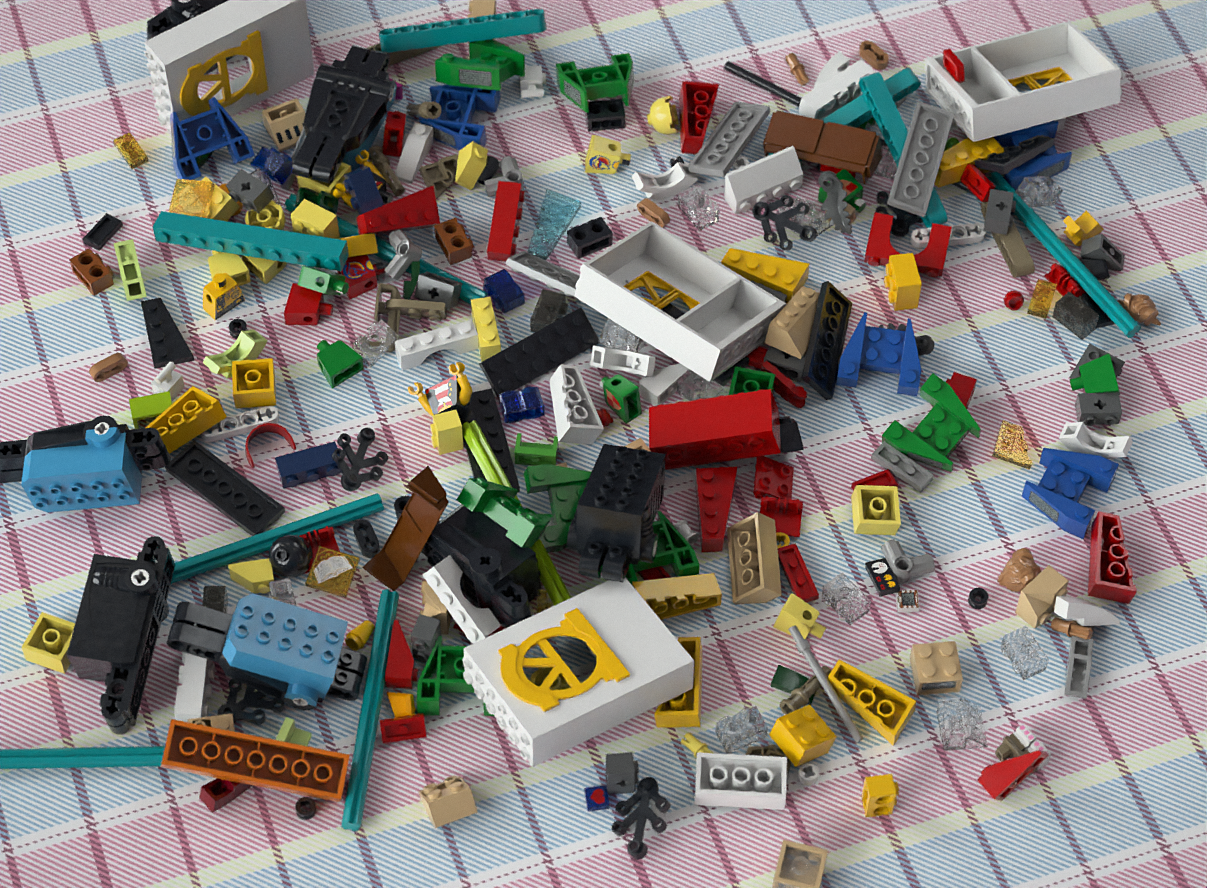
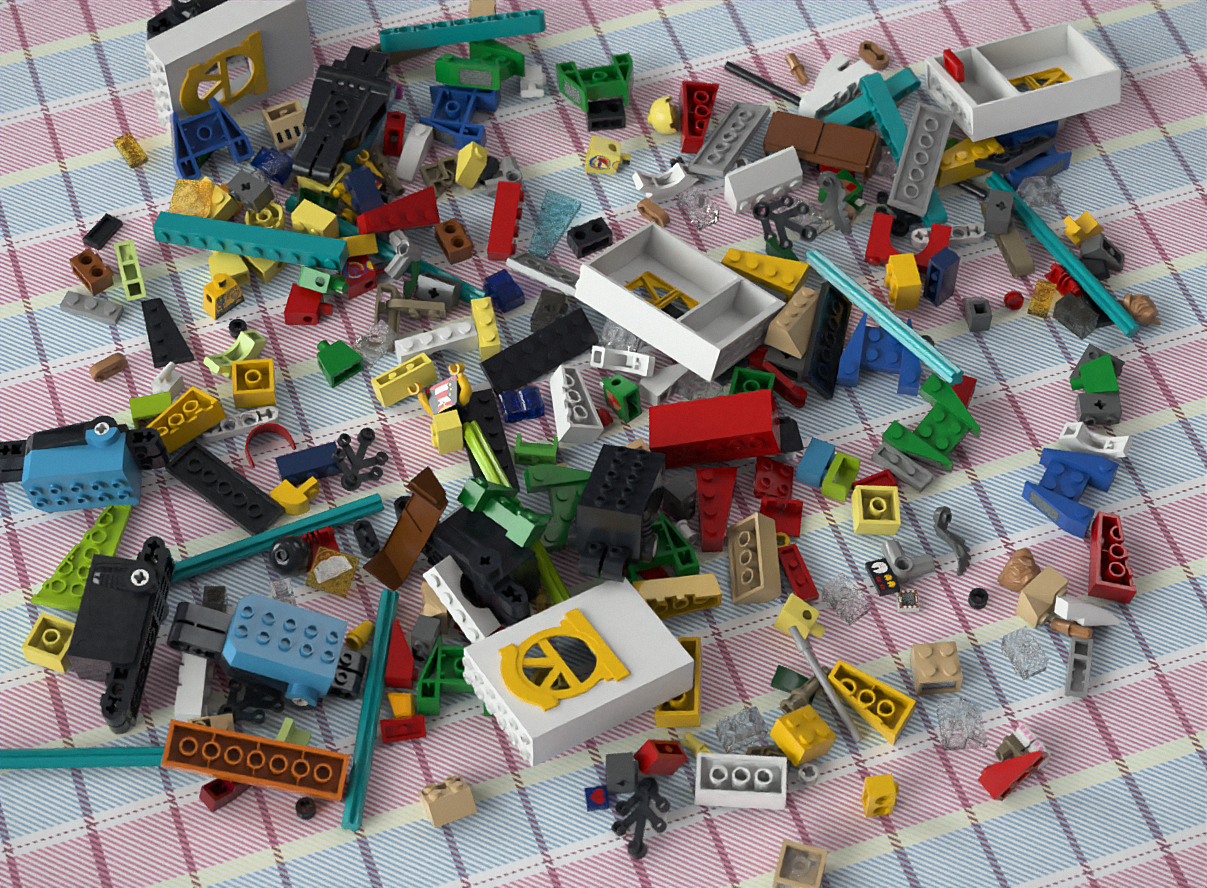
light yellow slope [228,558,276,594] -> none
dark tan pin [406,102,442,119] -> none
red plate [960,164,995,202] -> none
clear yellow wing [992,420,1032,469] -> none
none -> lime wing [30,505,133,612]
none -> light grey plate [60,291,124,325]
none -> yellow brick [270,476,320,515]
none -> yellow bush [338,208,357,224]
none -> light yellow brick [371,352,438,408]
none -> red brick [633,739,688,775]
none -> dark grey brick [663,474,697,522]
none -> dark green slope [765,237,800,262]
none -> dark azure brick [796,437,836,488]
none -> axle [805,249,964,386]
none -> lime panel [821,451,861,502]
none -> dark blue brick [923,246,960,307]
none -> dark grey plant [933,506,971,576]
none -> dark grey slope [962,296,992,332]

